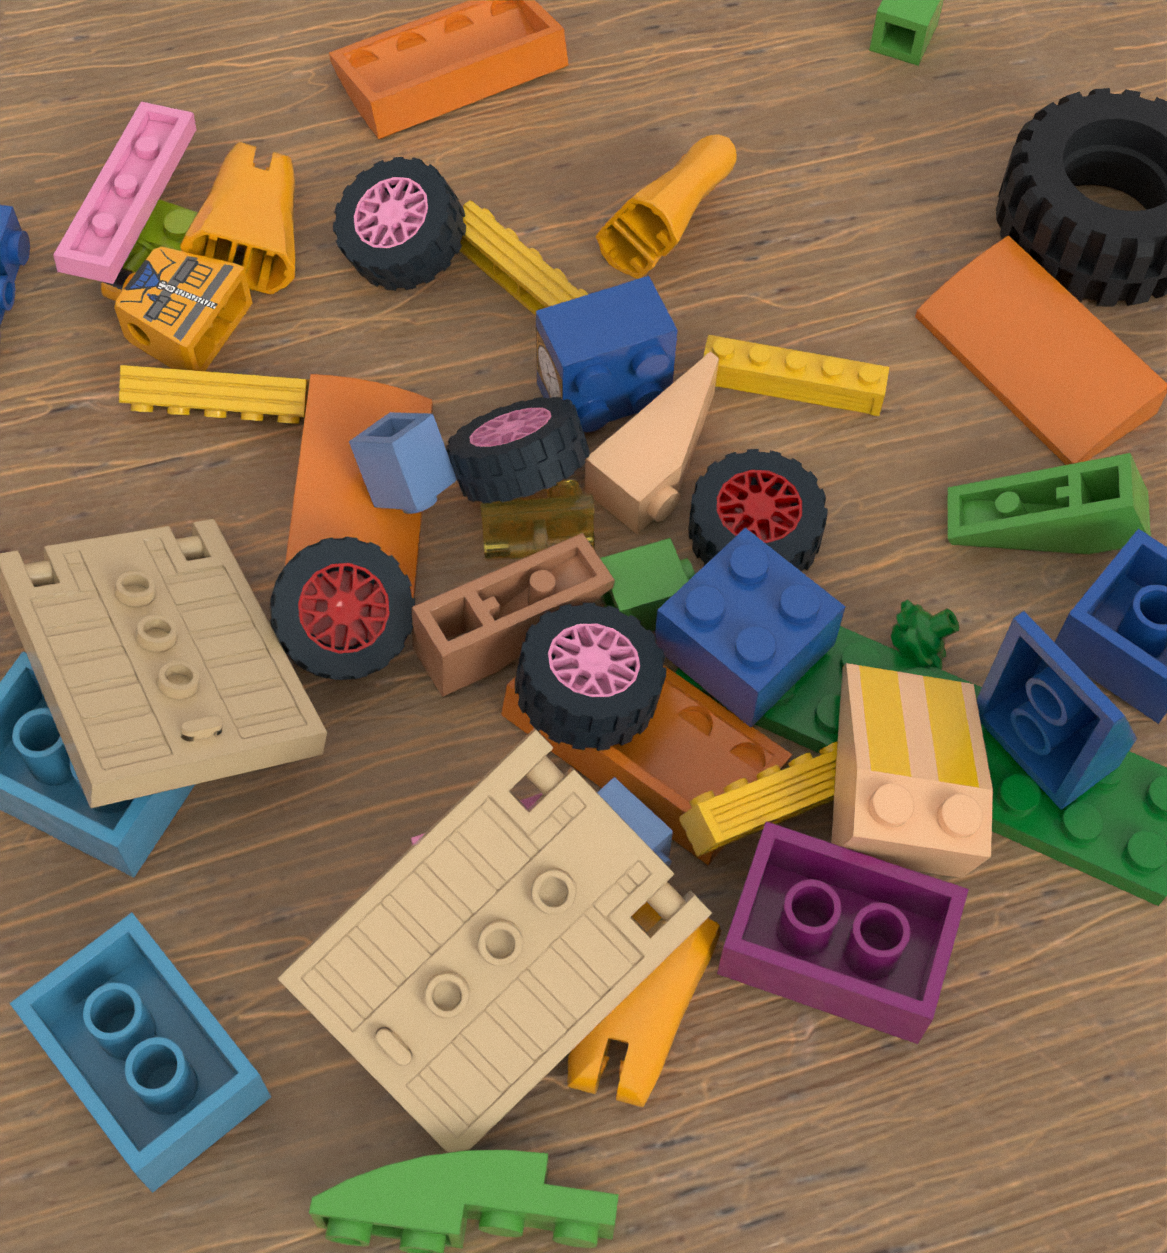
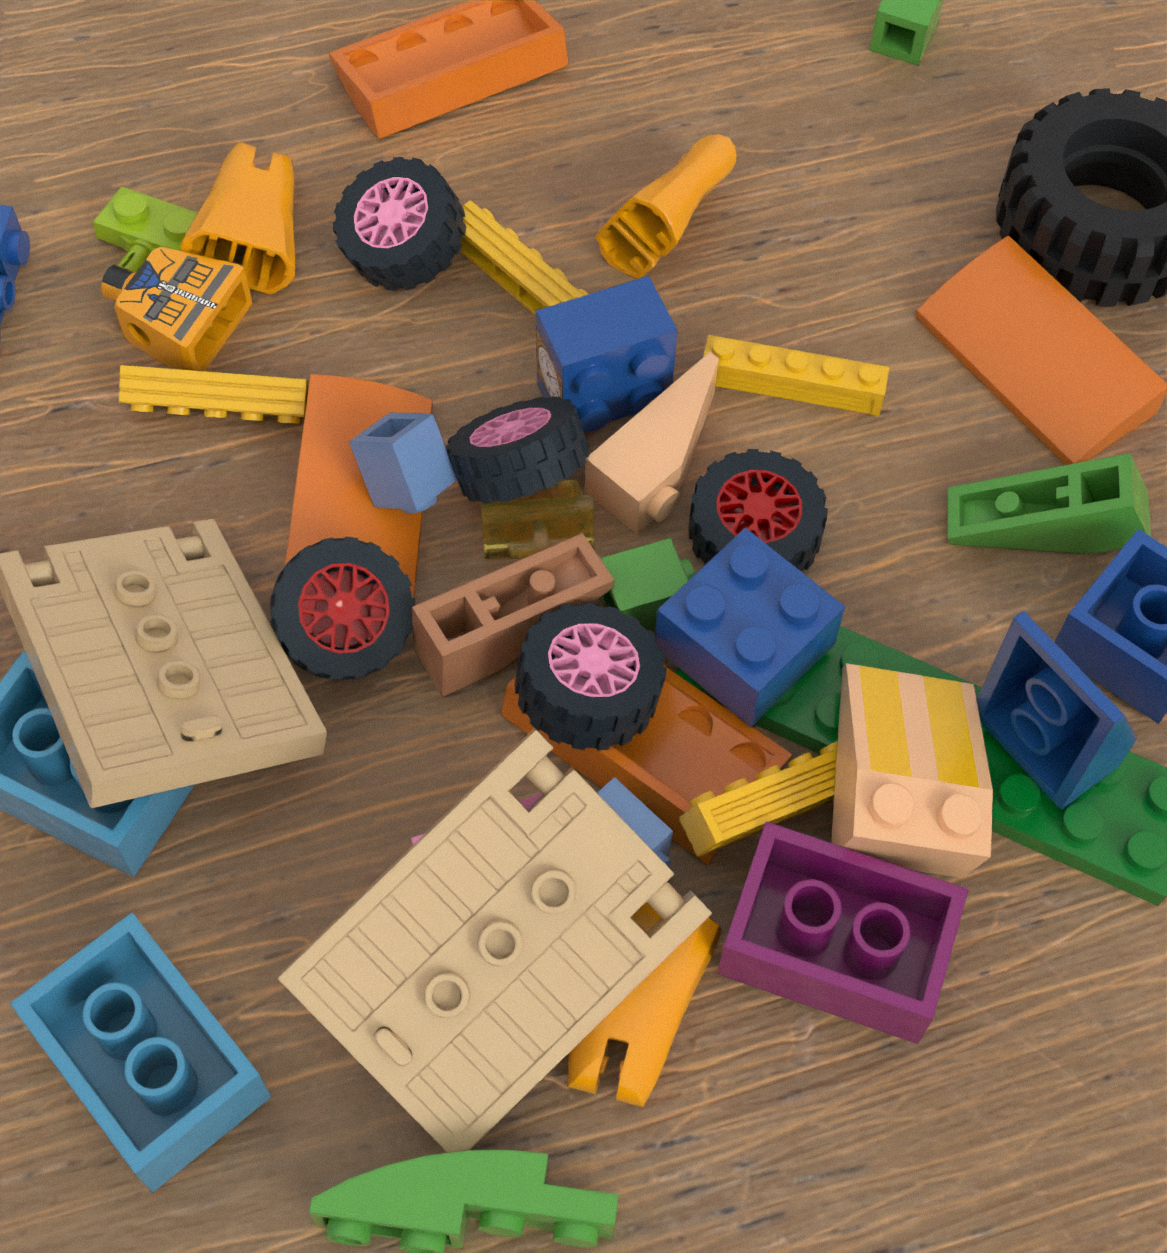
bright pink plate [53,102,196,284] -> none
green plant [891,599,960,670] -> none

